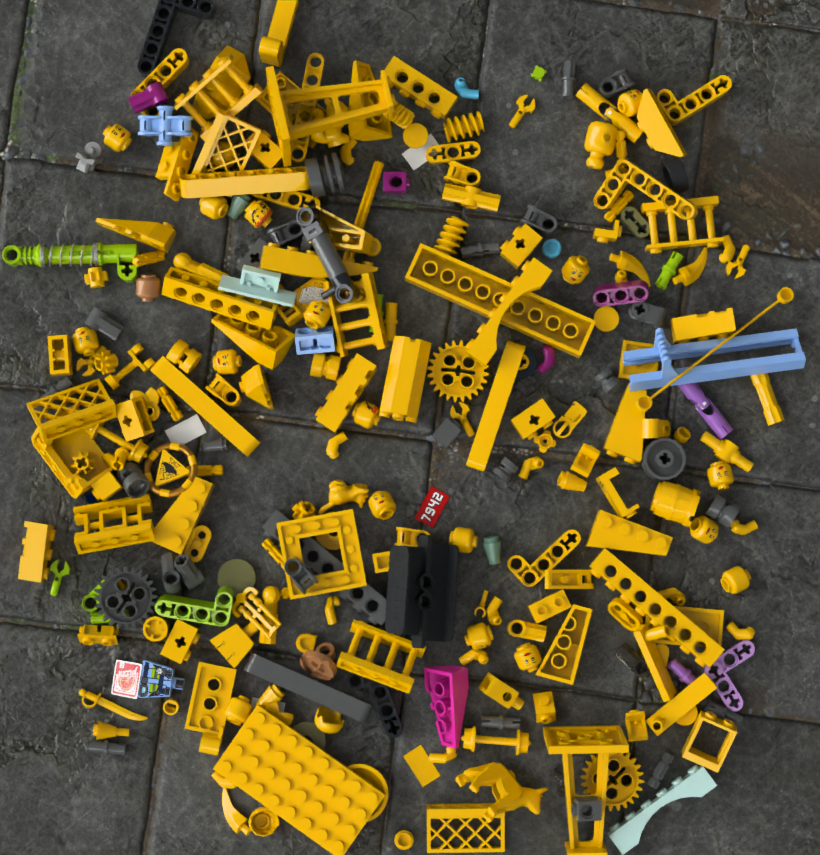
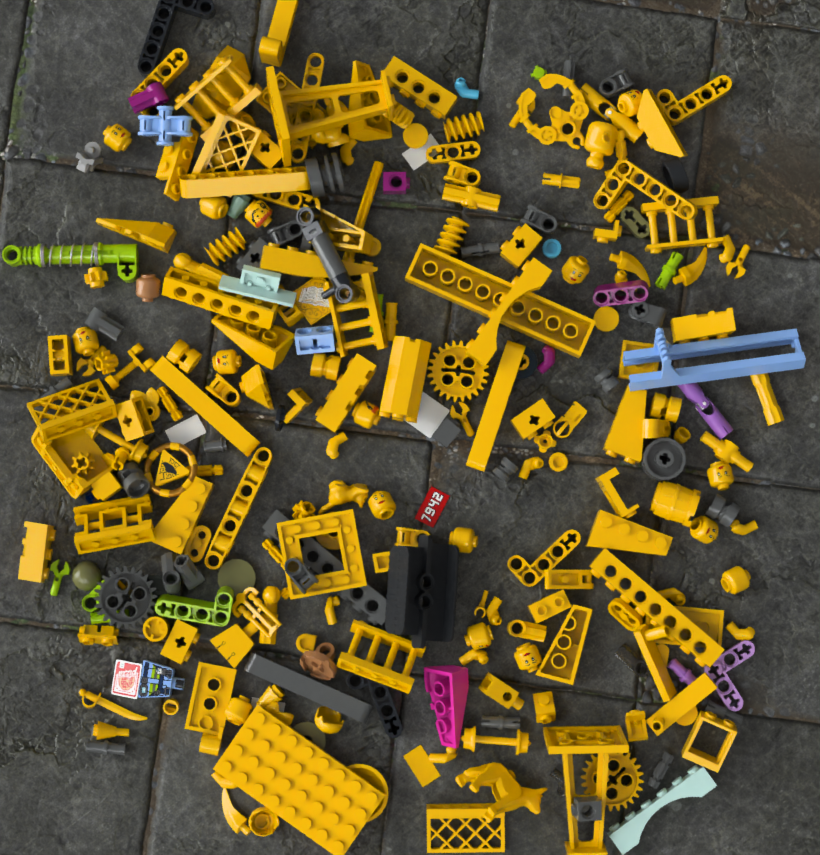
yellow axle [132,250,165,267] -> none
yellow head [303,300,331,329] -> none
yellow plate [394,830,414,850] -> none
sand green cone [482,536,501,565] -> none
yellow cone [557,471,587,492] -> none
yellow bracket [570,443,601,478] -> none
yellow piece [635,287,794,412] -> none
none -> olive hair [72,560,102,591]
none -> yellow piece [204,227,246,266]
none -> yellow beam [204,447,273,570]
none -> yellow plate [229,111,256,139]
none -> yellow piece [275,387,313,432]
none -> white sticker [404,391,449,438]
none -> yellow piece [519,74,589,150]
none -> yellow axle [542,172,581,189]
none -> yellow tile [548,452,568,472]
none -> yellow wheel [649,392,682,423]

